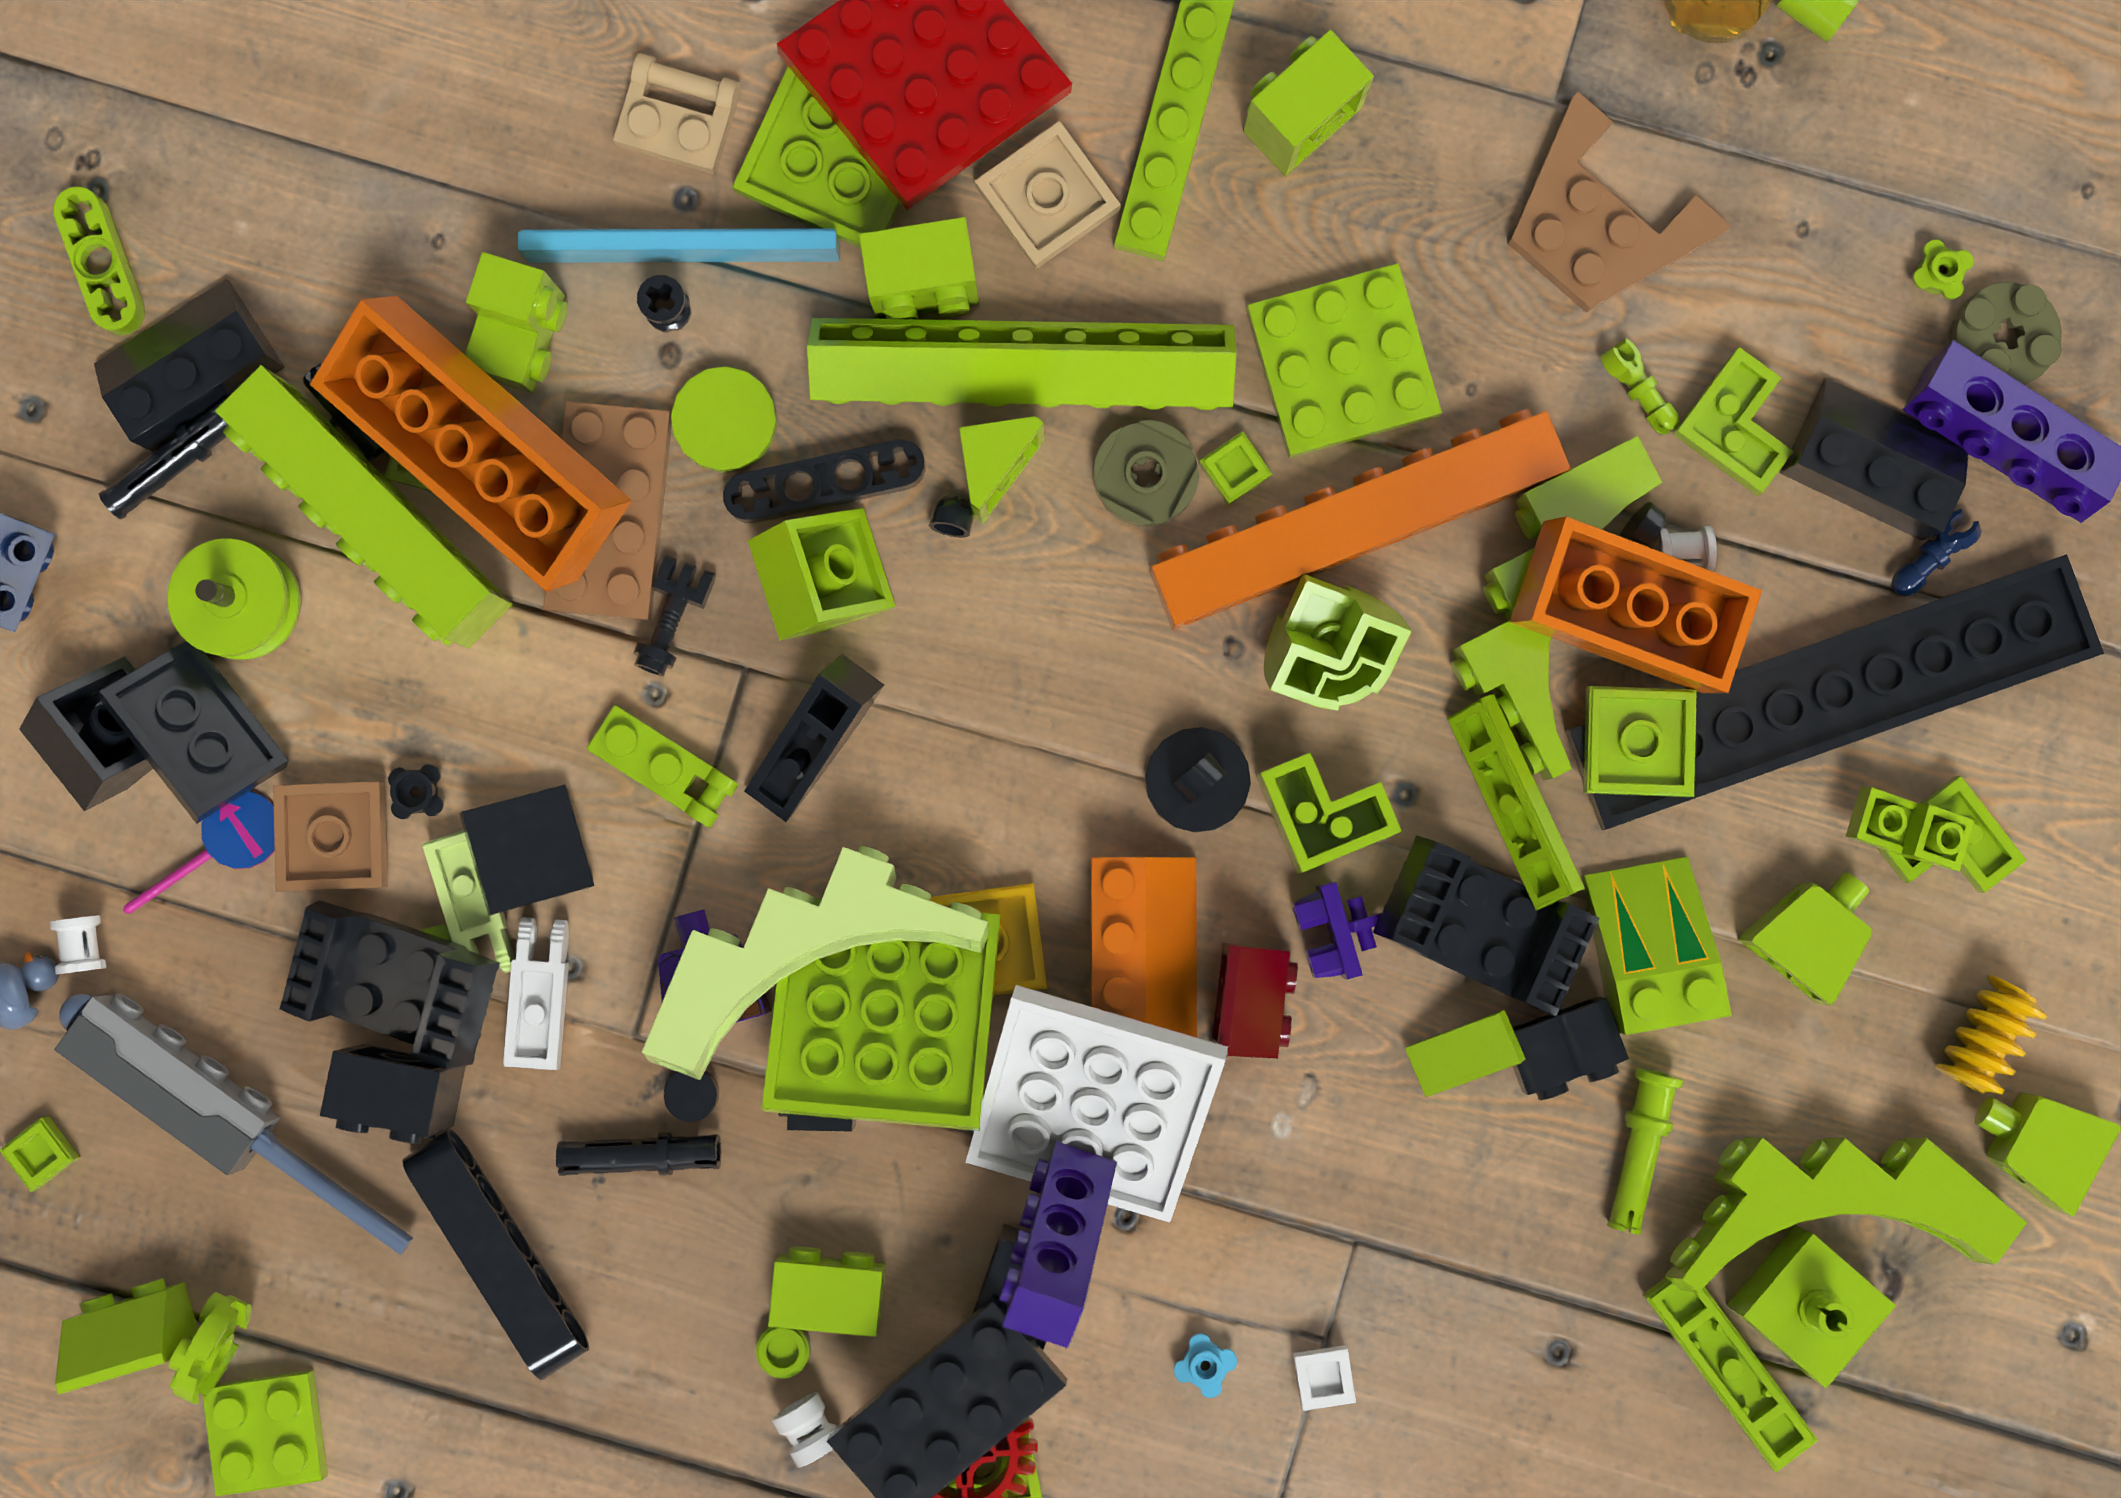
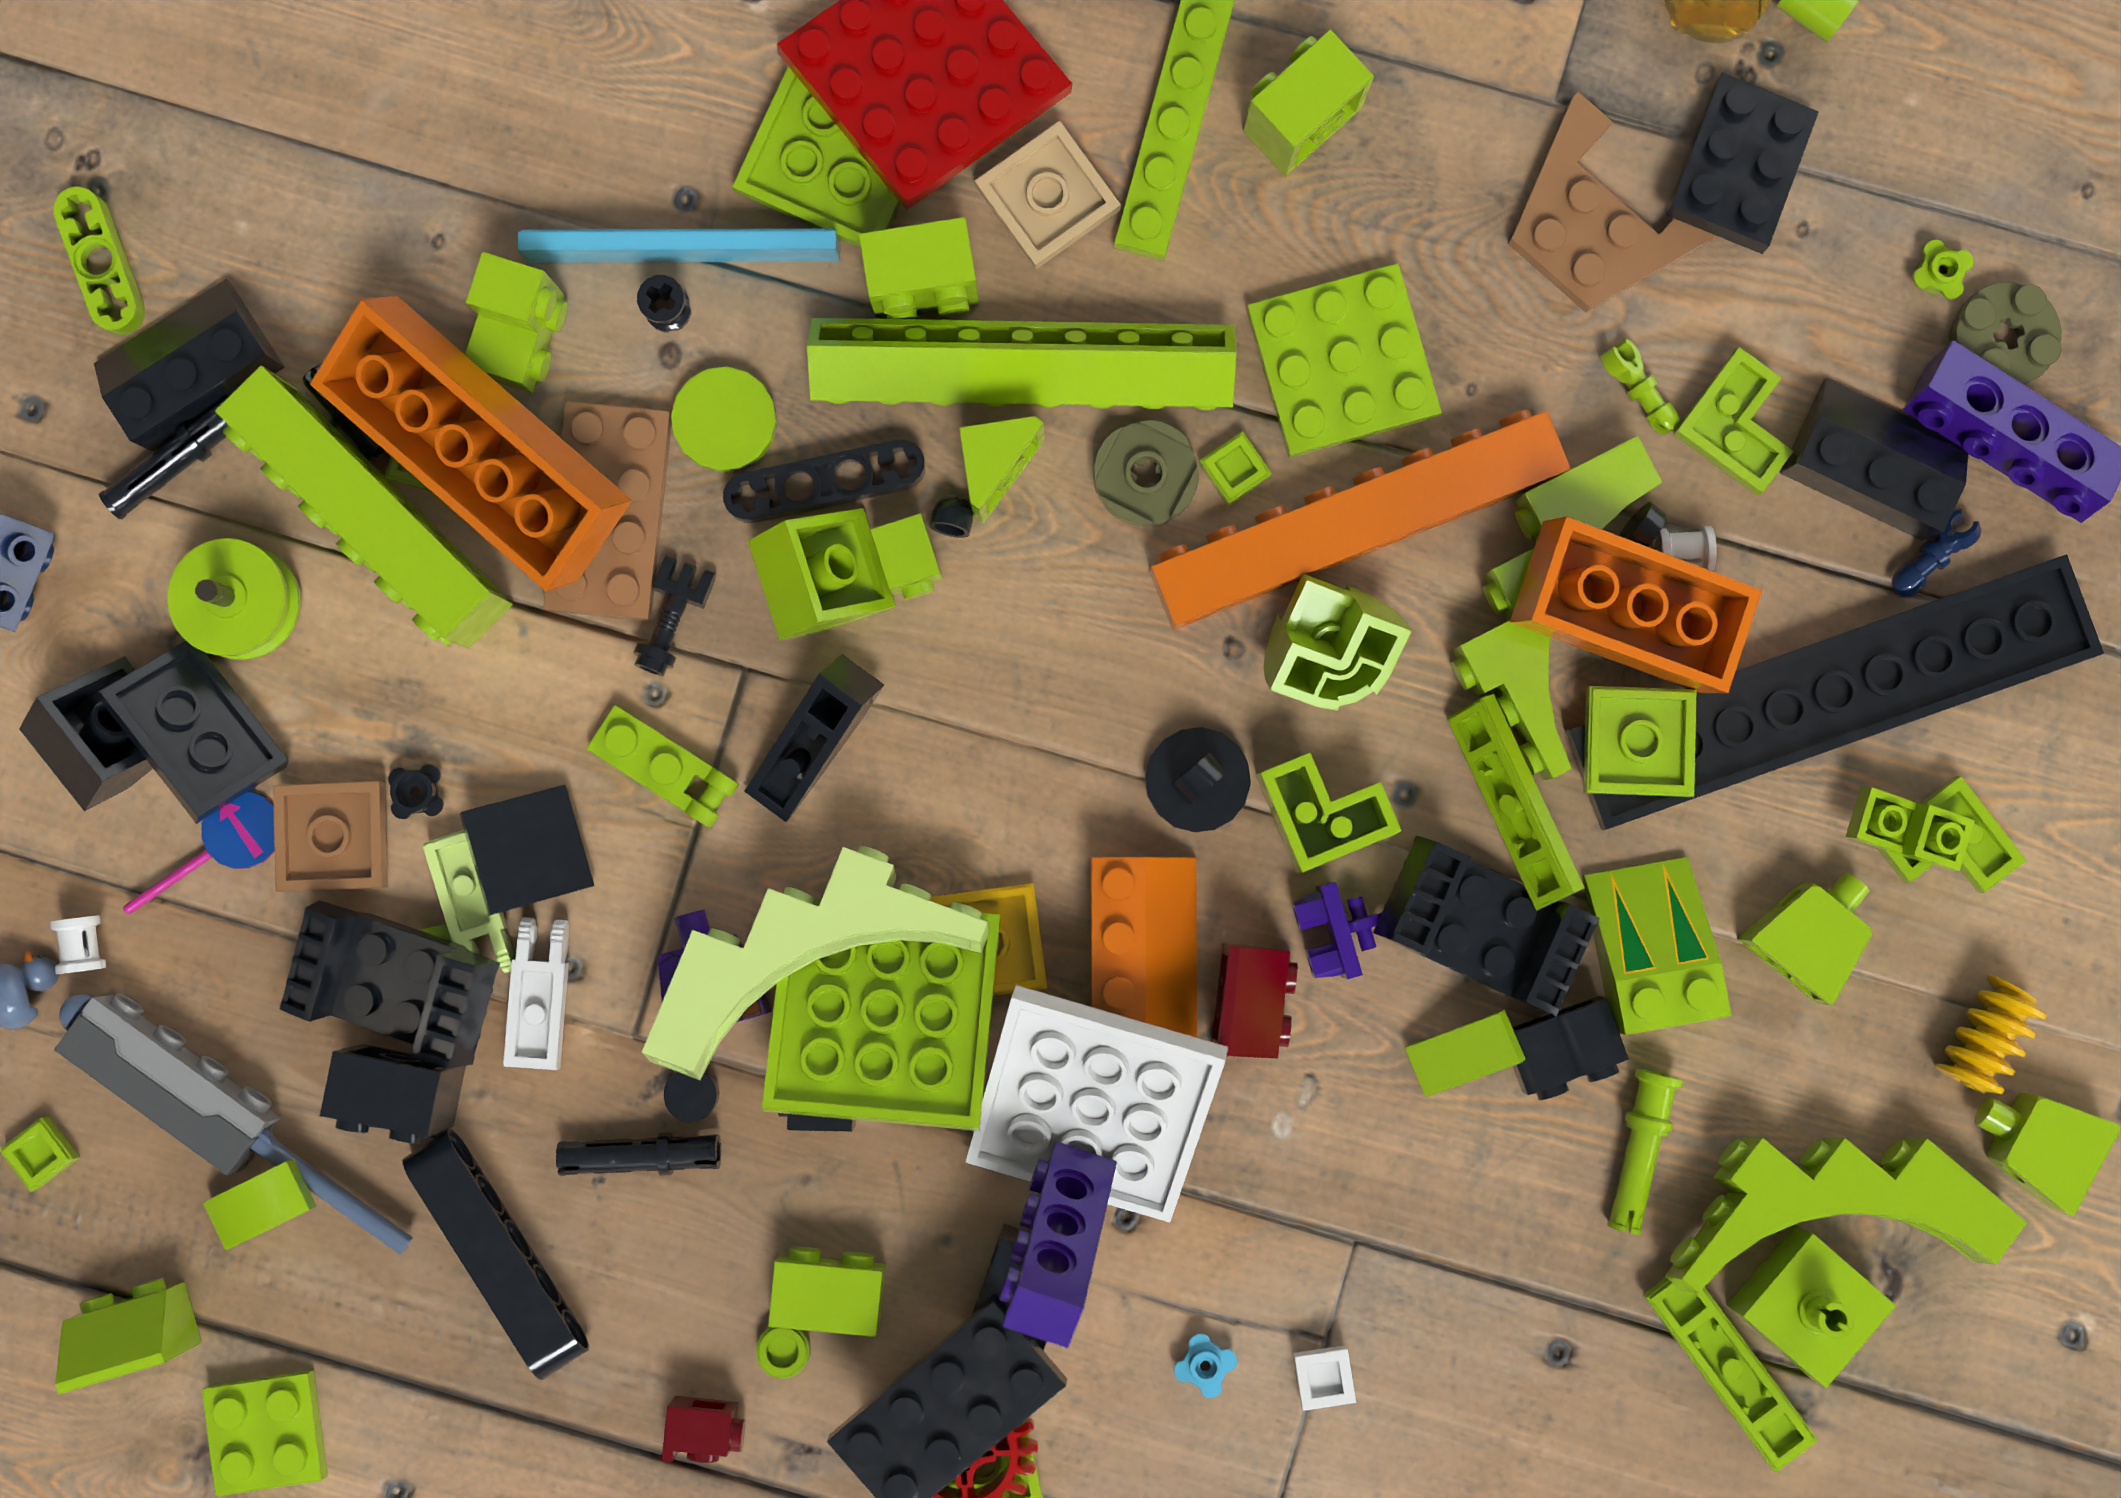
lime plate [168,1292,252,1405] -> none
tan plate [612,53,741,175] -> none
white wheel [771,1392,837,1468] -> none
none -> lime slope [203,1158,316,1250]
none -> dark red brick [661,1396,746,1463]
none -> lime brick [870,513,943,600]
none -> black plate [1665,72,1819,254]

